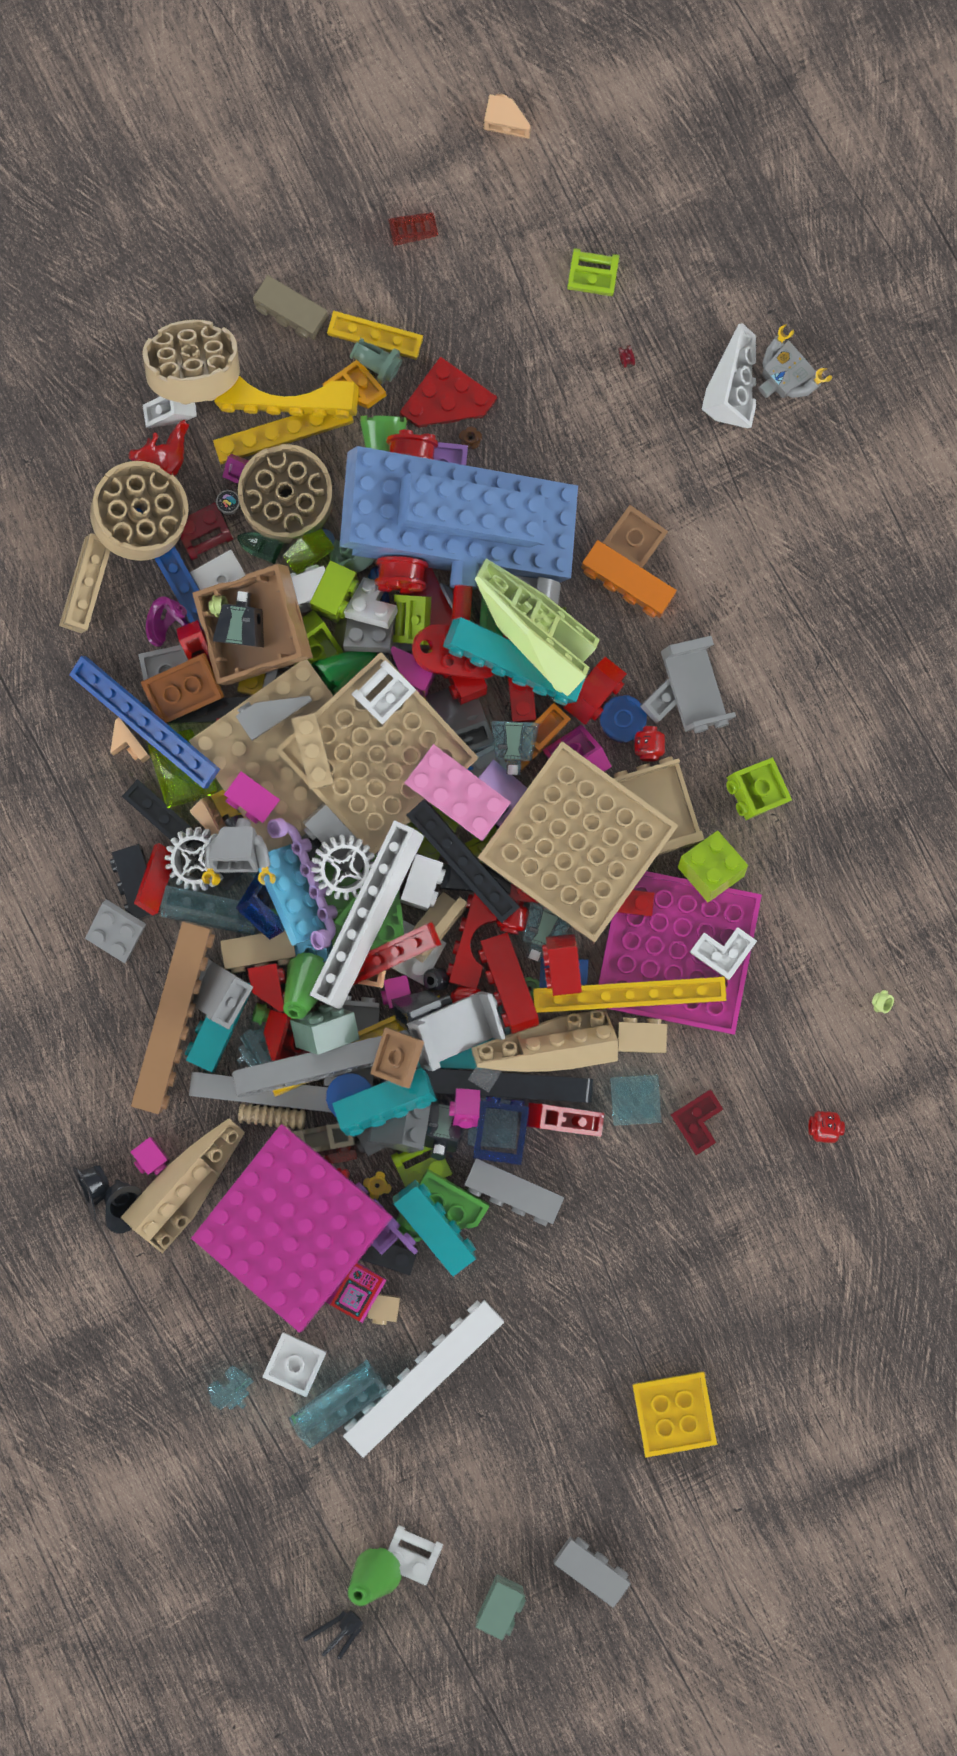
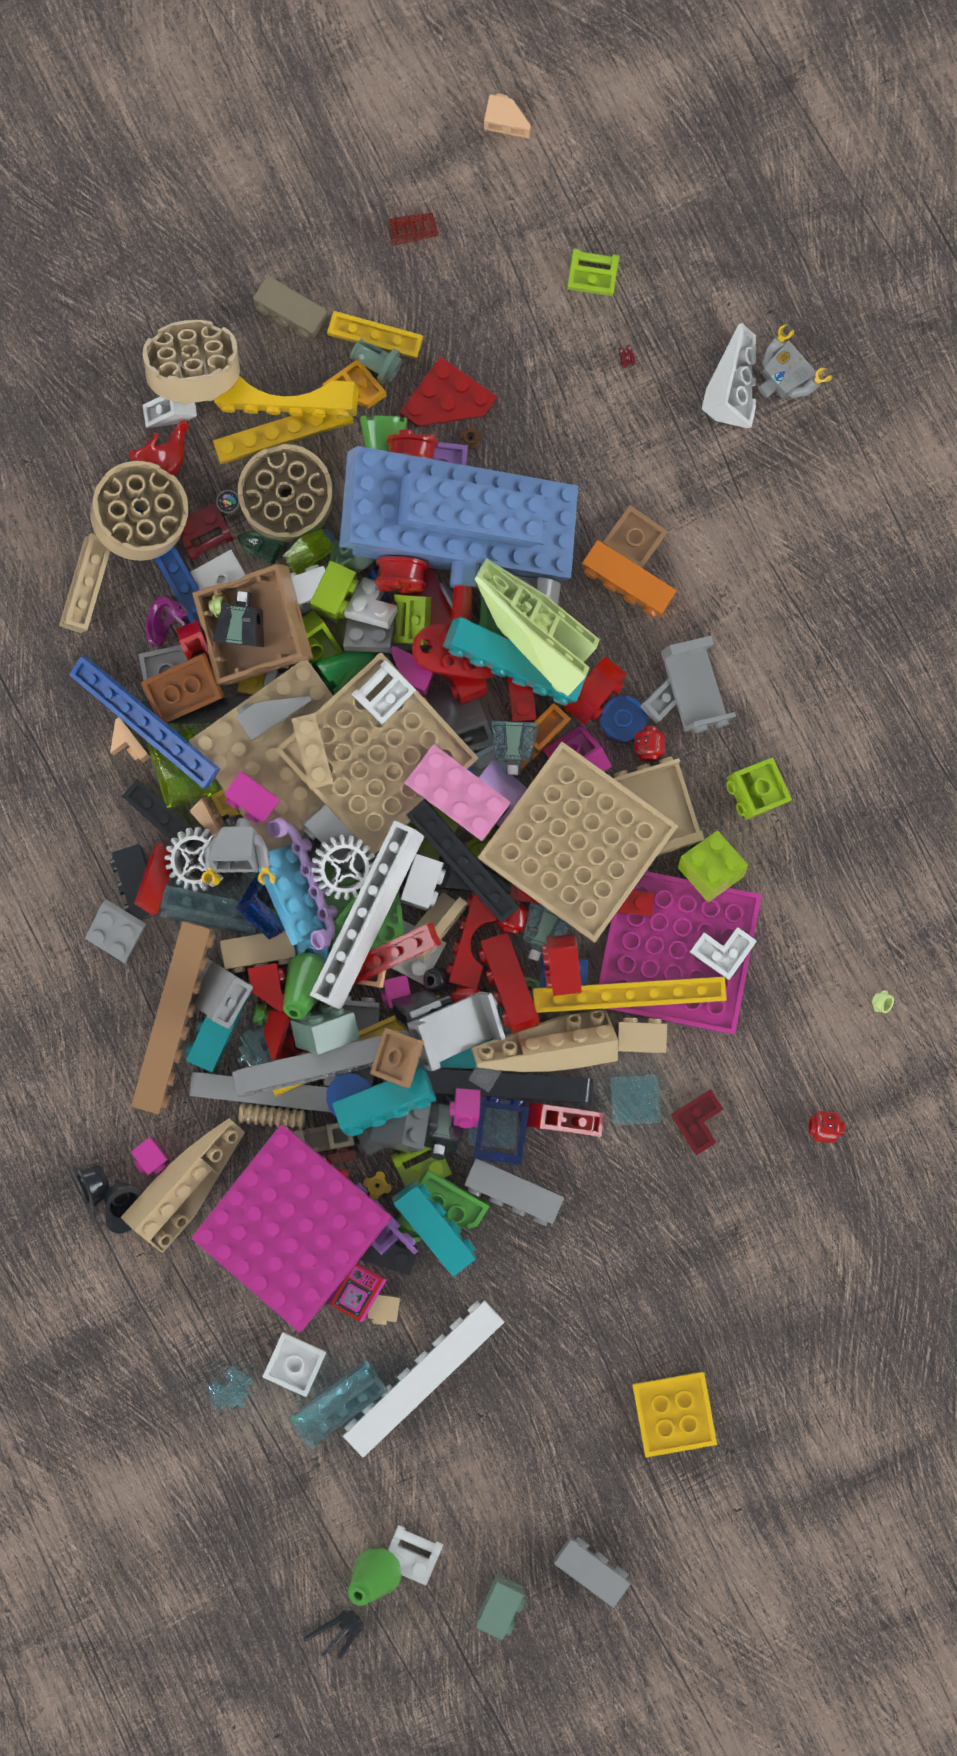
magenta plate [222,453,248,484] -> none

